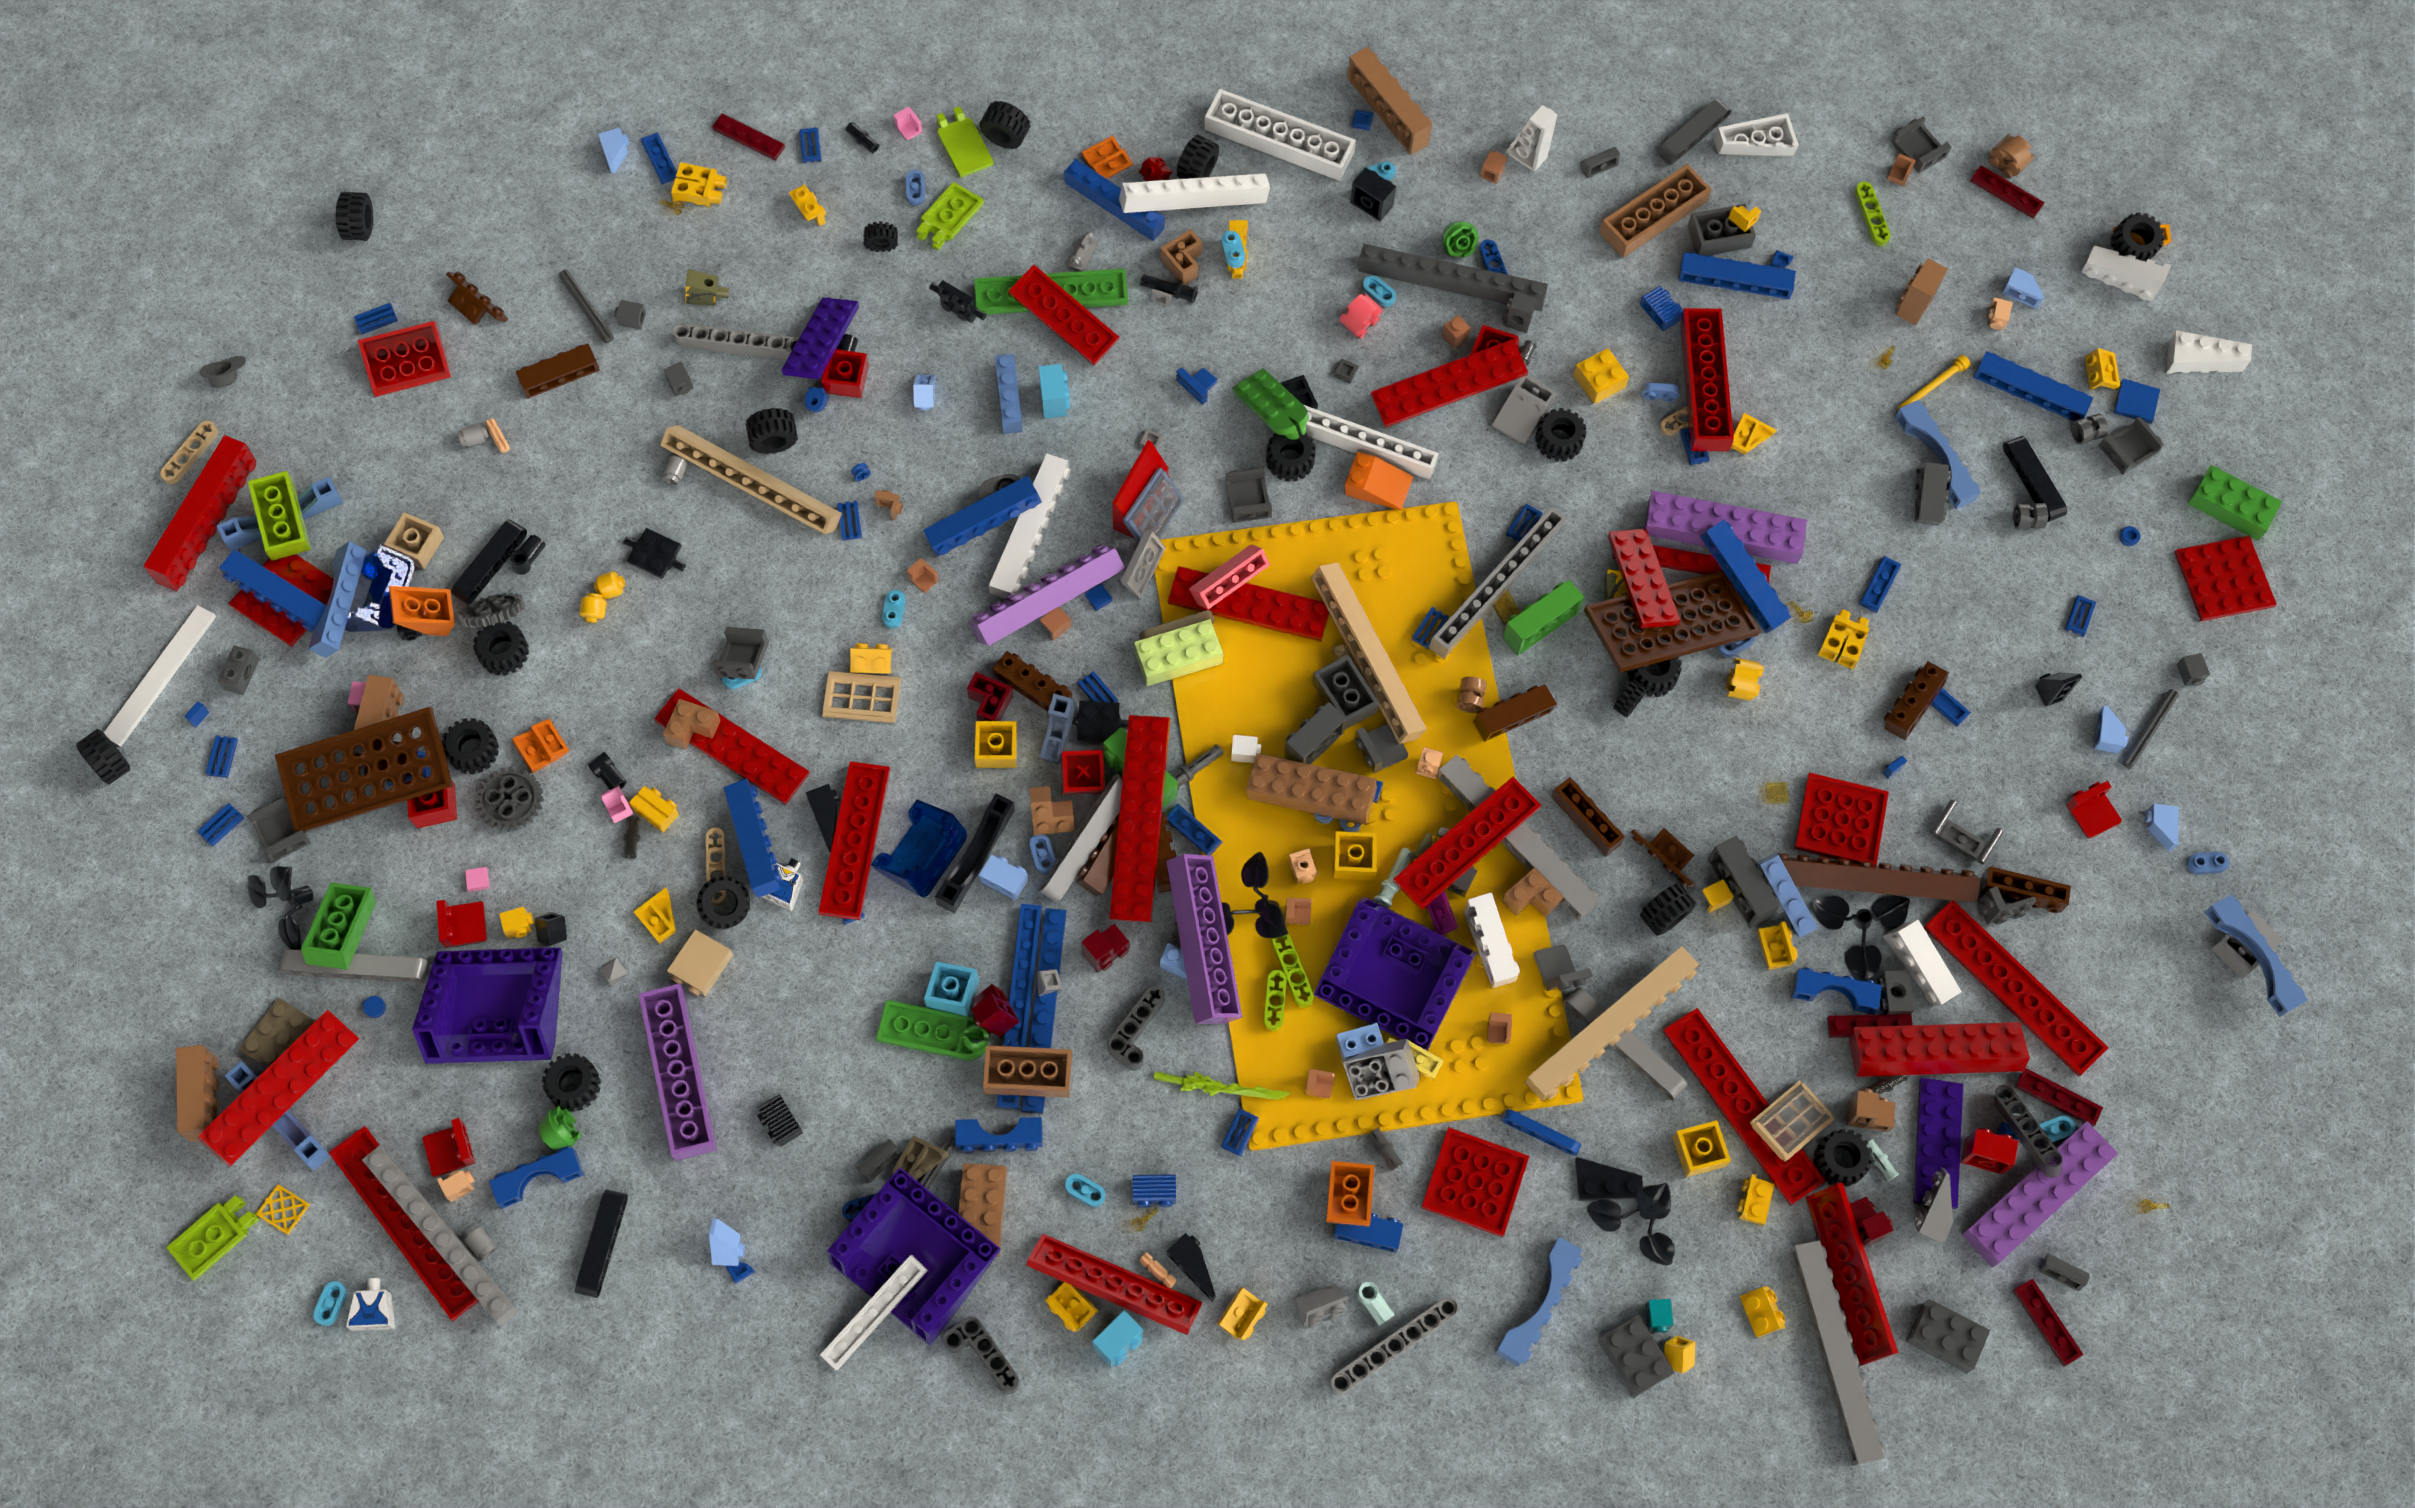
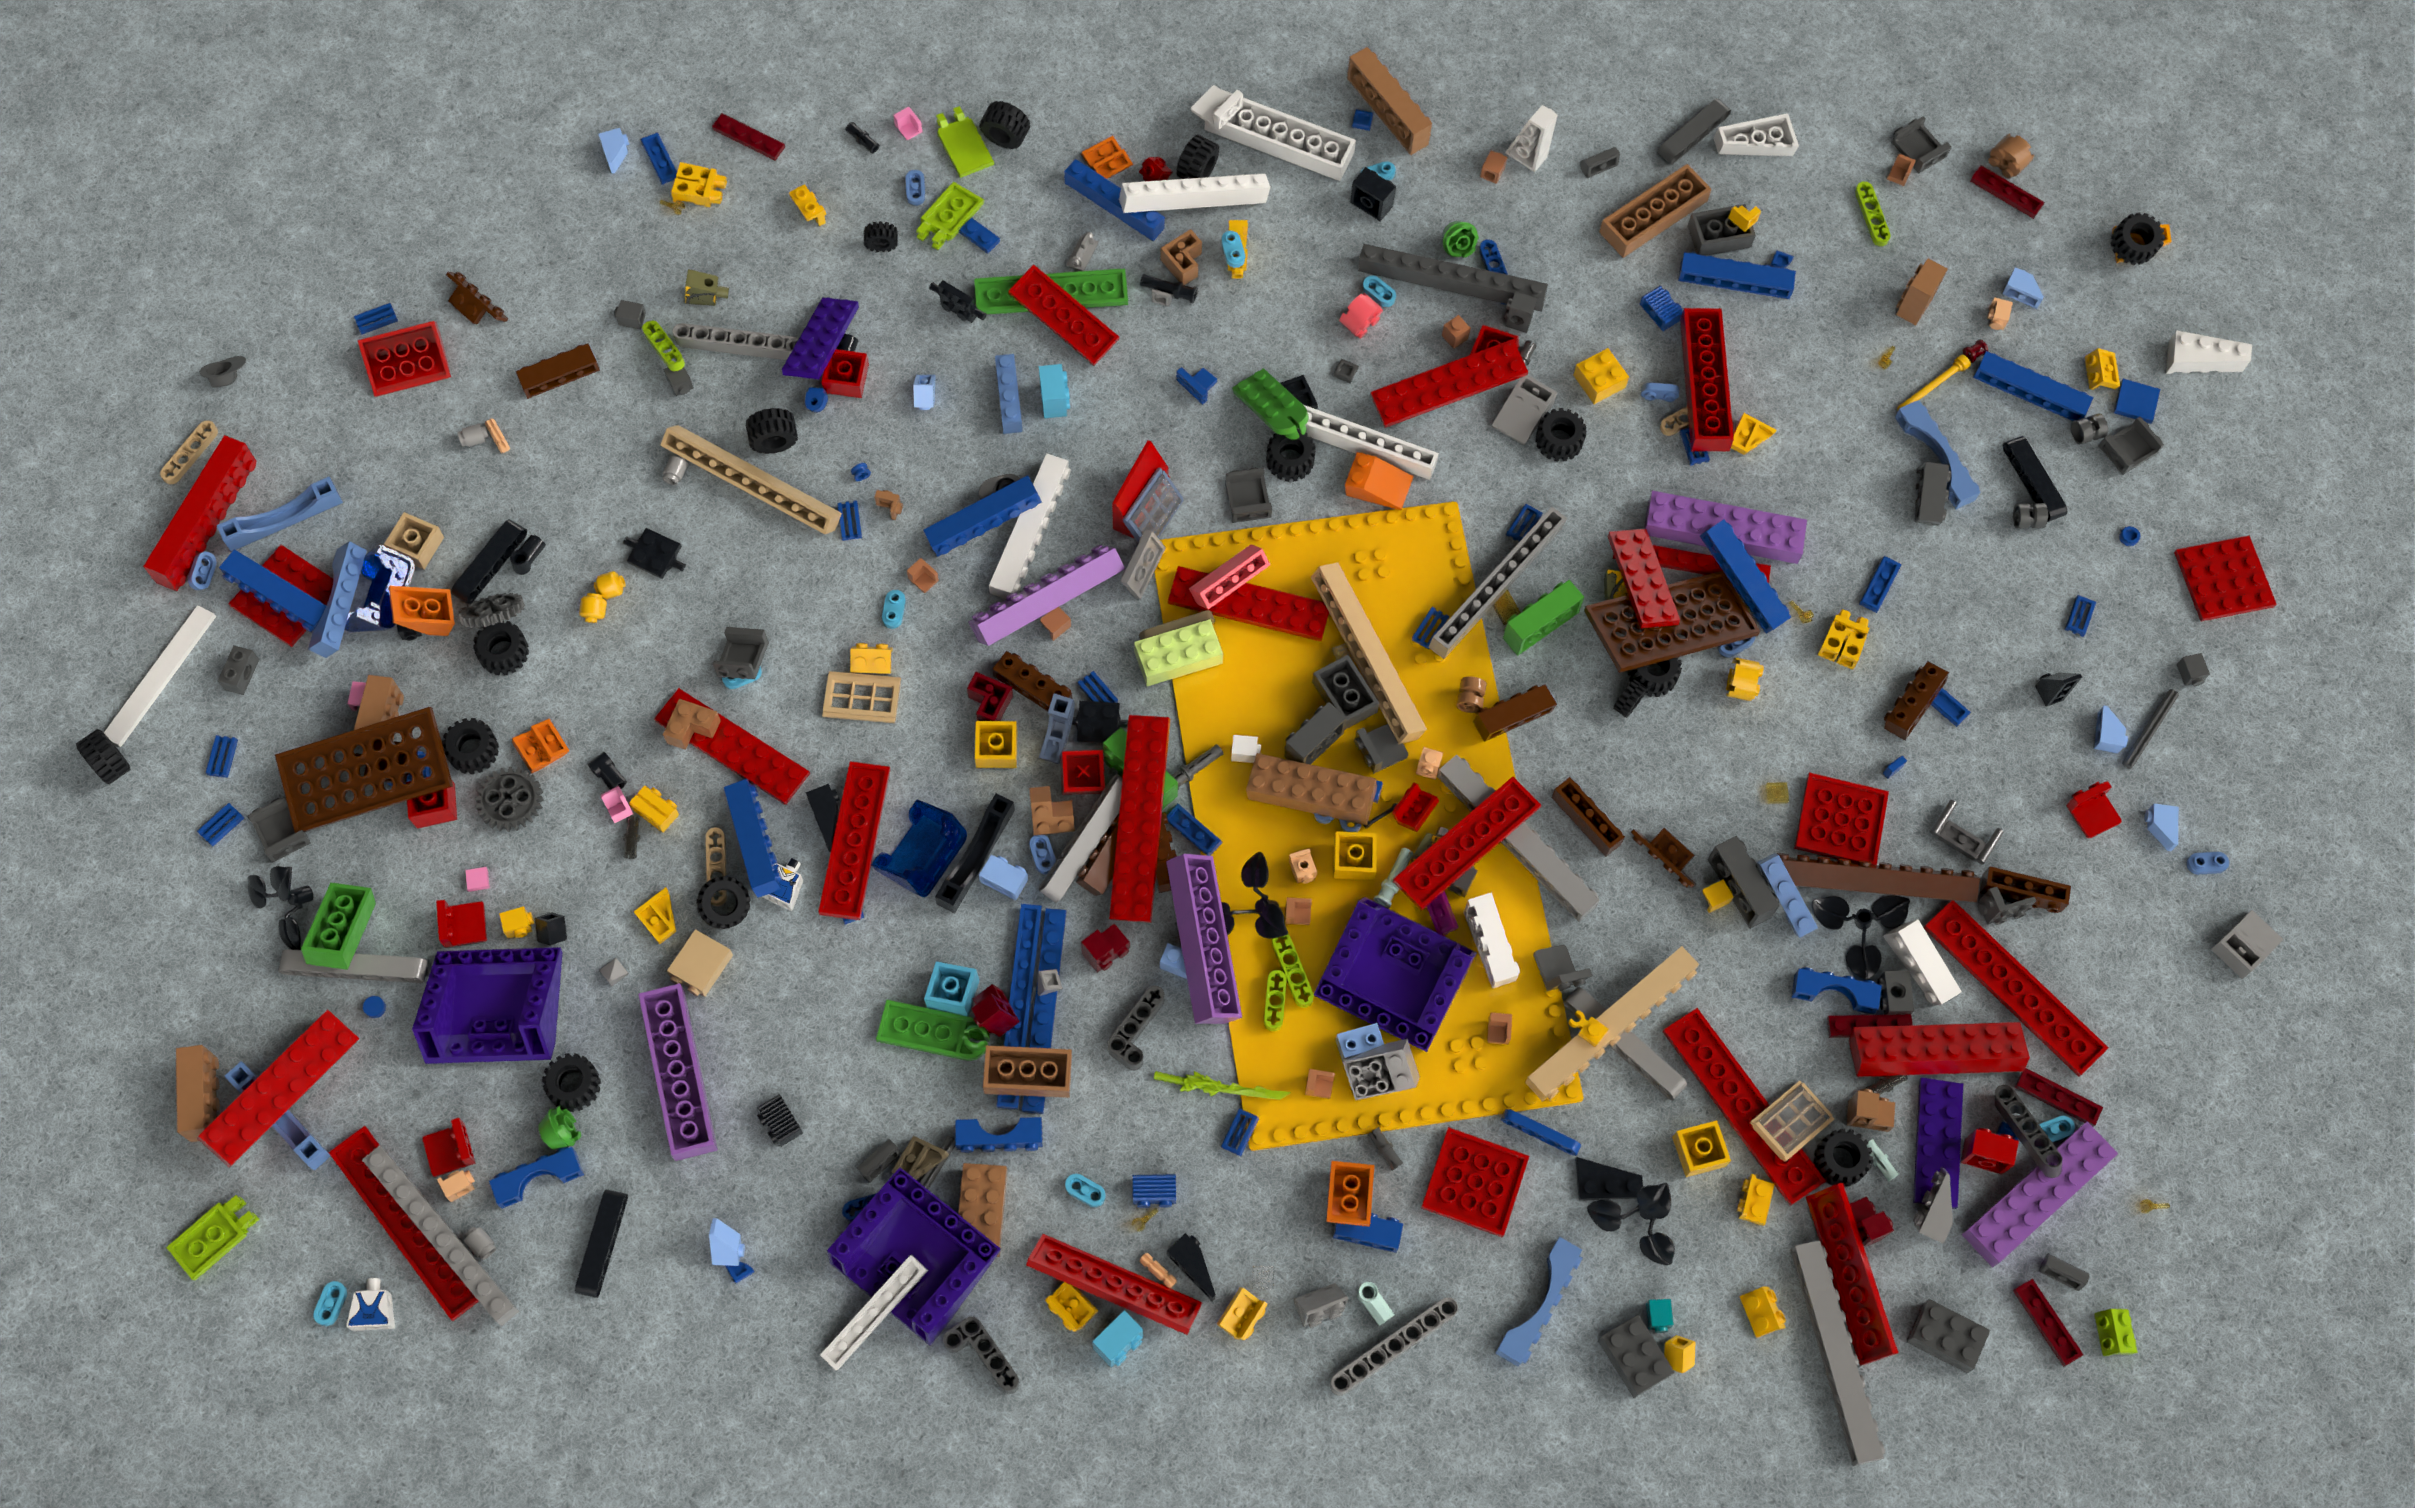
blue tile [185,701,209,727] -> none
dark tan plate [238,997,315,1068] -> none
lime brick [247,471,311,561] -> none
yellow window [256,1184,310,1235] -> none
black tyre [336,192,373,241] -> none
dark grey axle [559,269,614,343] -> none
blue tile [799,127,822,164] -> none
blue tile [1085,584,1112,611] -> none
light grey tile [1138,429,1164,451] -> none
light yellow hinge [1387,1037,1444,1080] -> none
medium nougat brick [1502,868,1564,918] -> none
black tyre [1640,883,1696,936] -> none
yellow bracket [1757,921,1798,970] -> none
white wedge [2081,246,2171,302] -> none
bright green brick [2188,465,2282,541] -> none
medium blue arch [2204,894,2308,1017] -> none
none -> medium blue plate [188,552,217,590]
none -> lime beam [642,321,685,371]
none -> blue plate [959,217,1000,254]
none -> white bracket [1191,85,1243,130]
none -> black hinge [1363,803,1398,829]
none -> red bracket [1392,782,1439,832]
none -> yellow plate [1568,1010,1609,1047]
none -> dark red bush [1962,339,1989,363]
none -> lime bracket [2094,1309,2138,1356]

